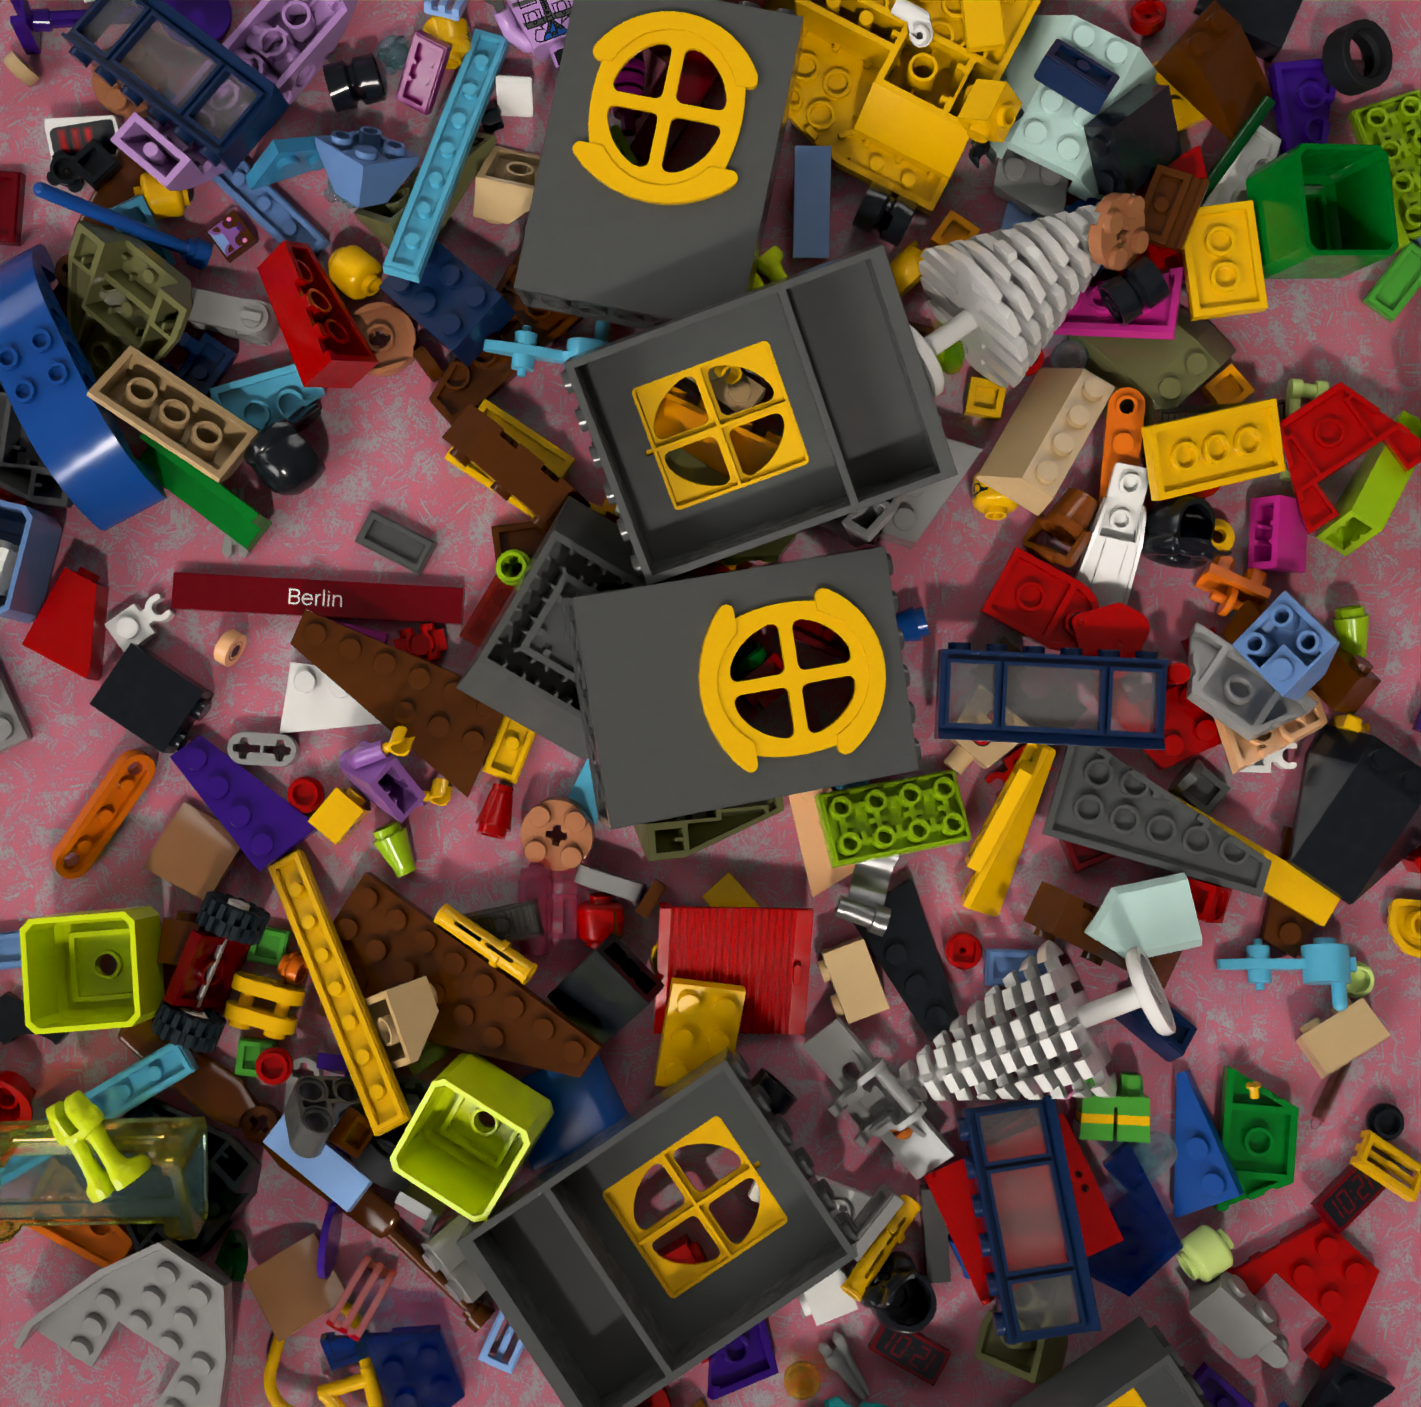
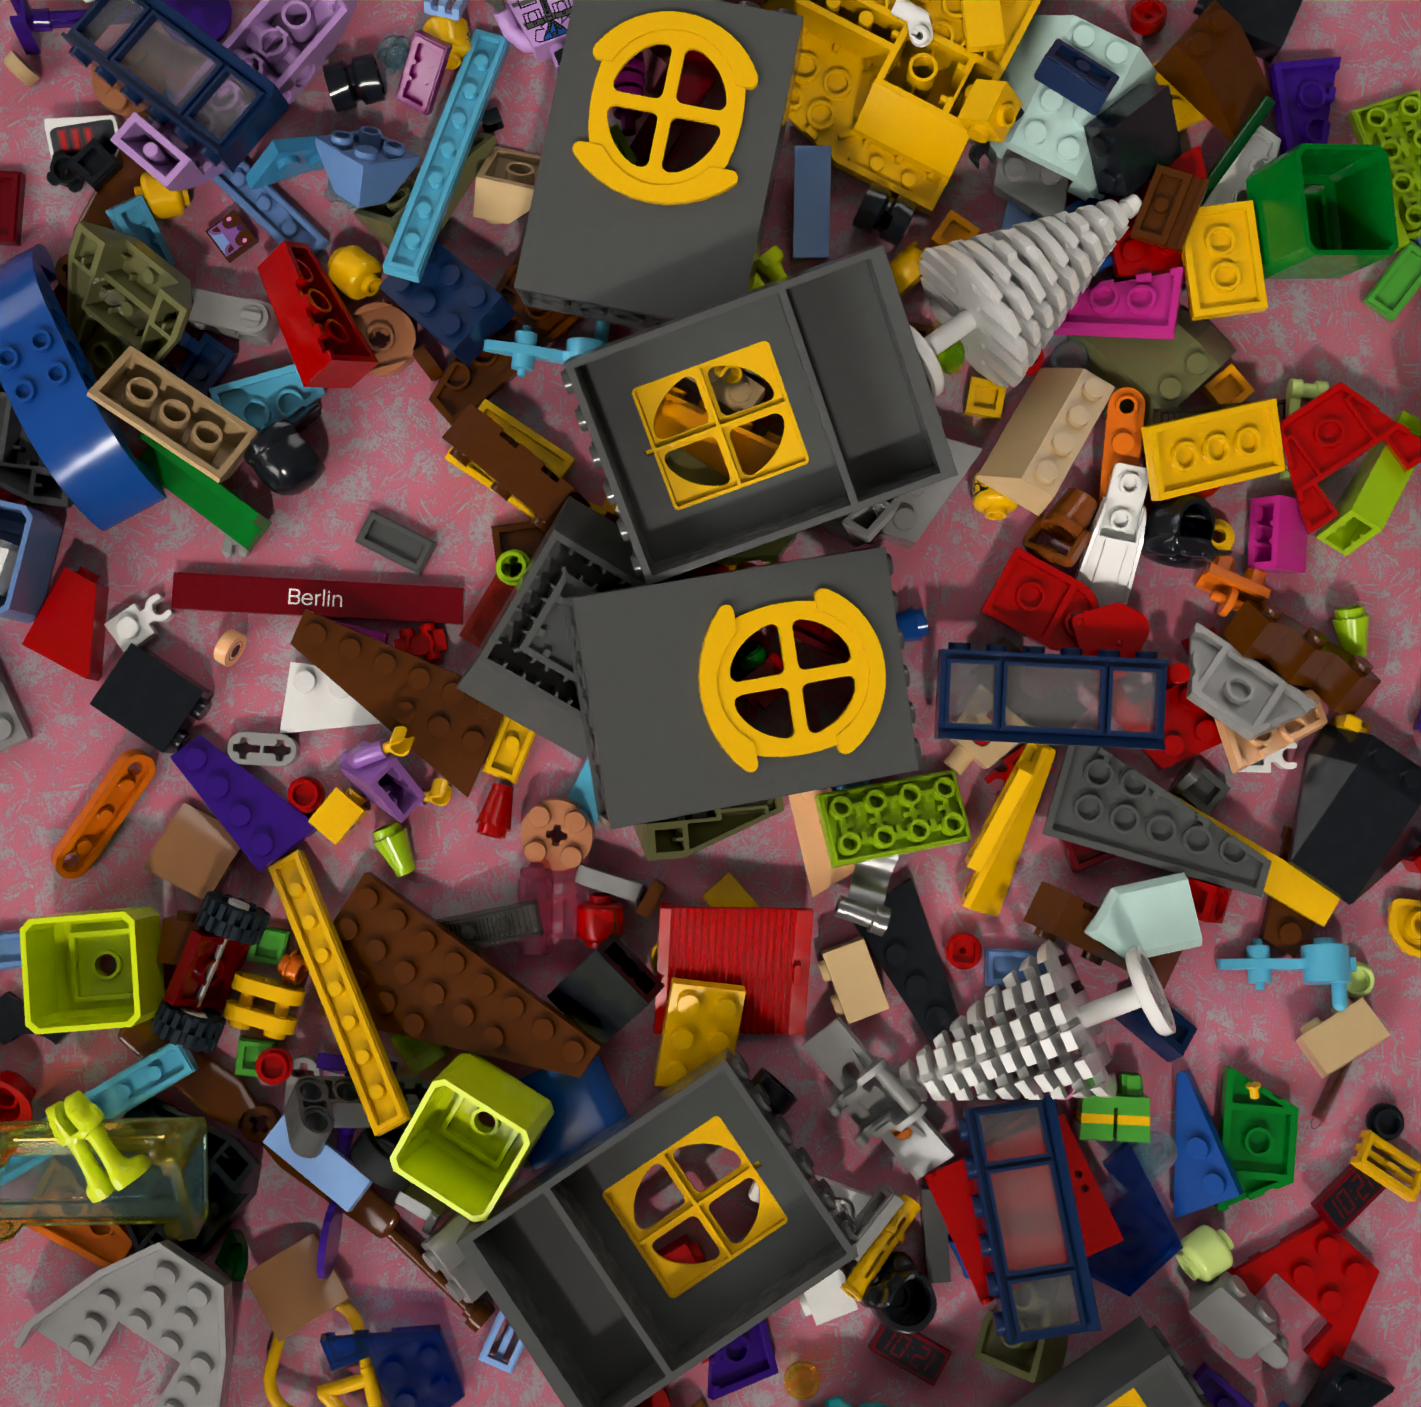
blue piece [33,182,212,270] -> none
red tile [326,1254,397,1342] -> none
reddish brown tile [328,1106,374,1159] -> none
tan slope [364,976,439,1069] -> none
yellow pin [433,903,538,985] -> none
white slope [495,75,535,117] -> none
light grey piece [818,1332,870,1400] -> none
nougat plate [1088,192,1149,271] -> none
black wheel [1098,256,1170,327] -> none
medium blue slope [1232,591,1340,701] -> none
black tyre [1322,19,1393,96] -> none

